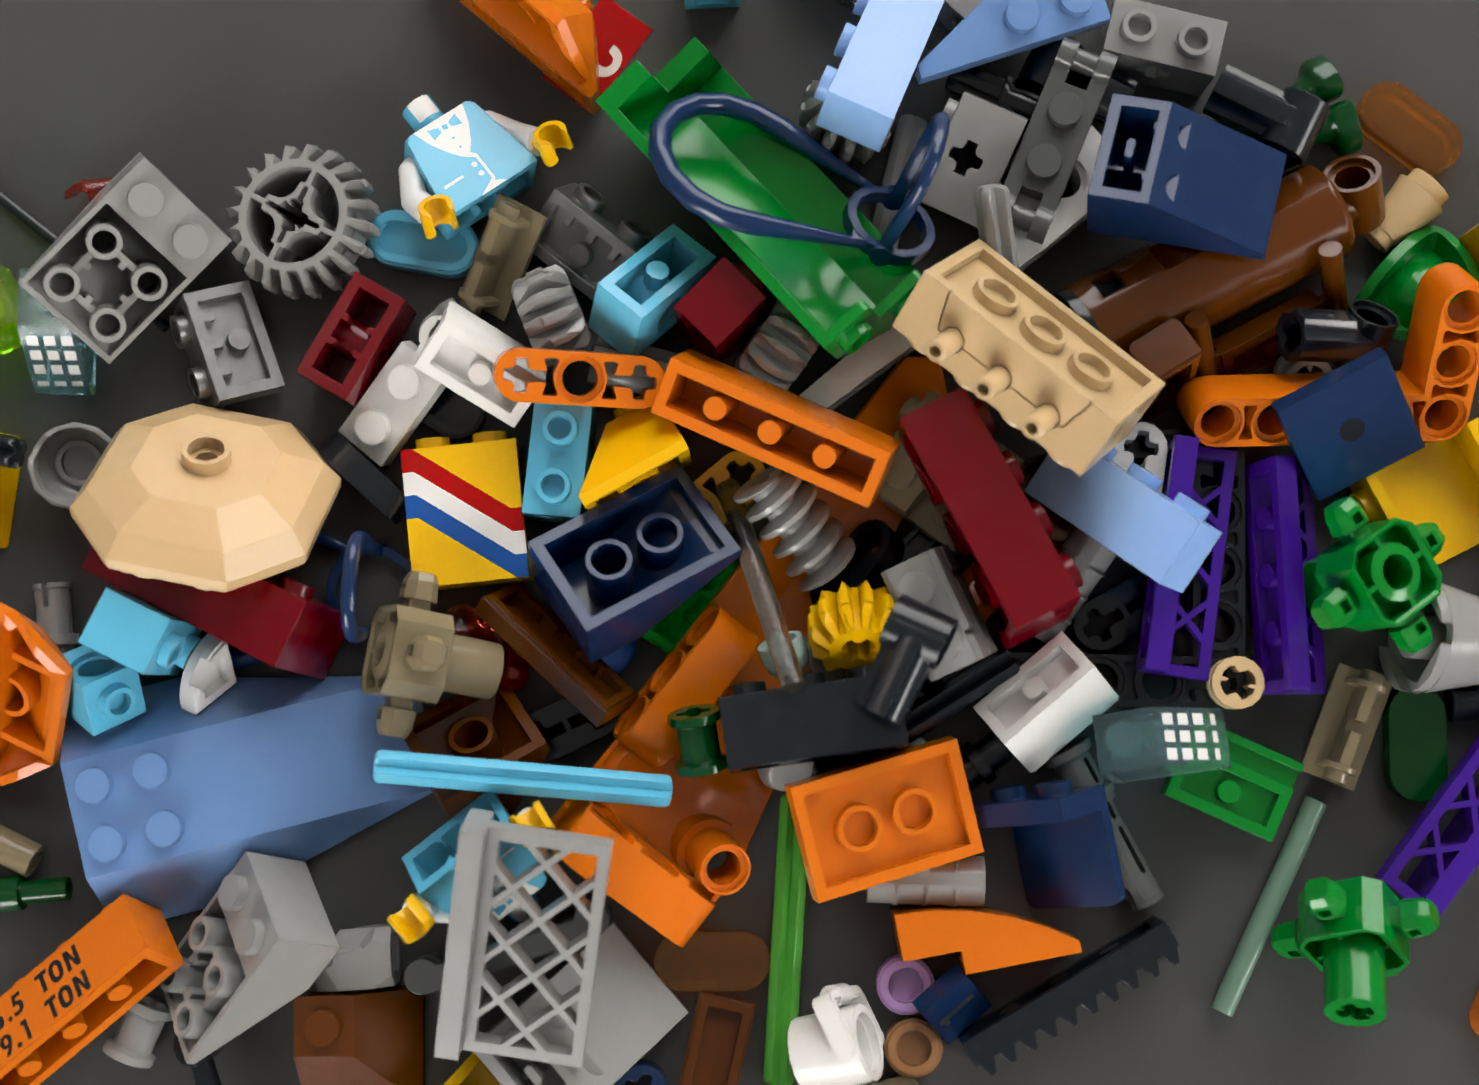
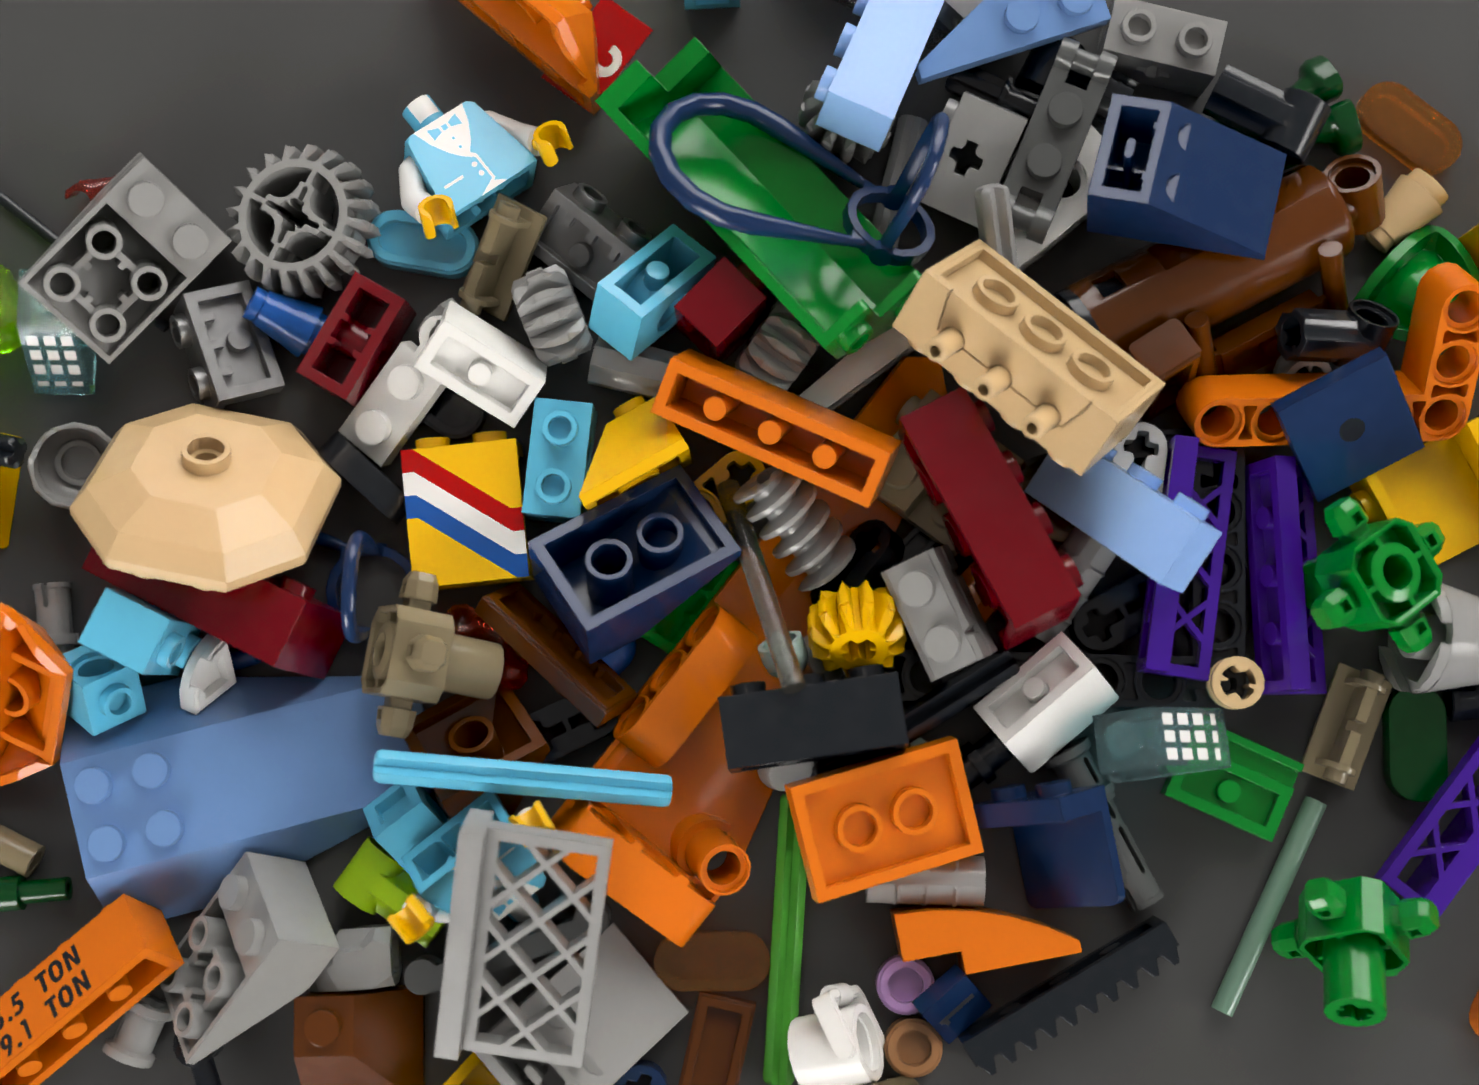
orange beam [493,347,664,409] -> none
dark green bush [667,704,728,777] -> none
black piece [853,594,959,726] -> none
none -> blue cone [242,287,328,358]
none -> lime piece [333,836,446,948]
none -> medium azure brick [363,784,448,874]

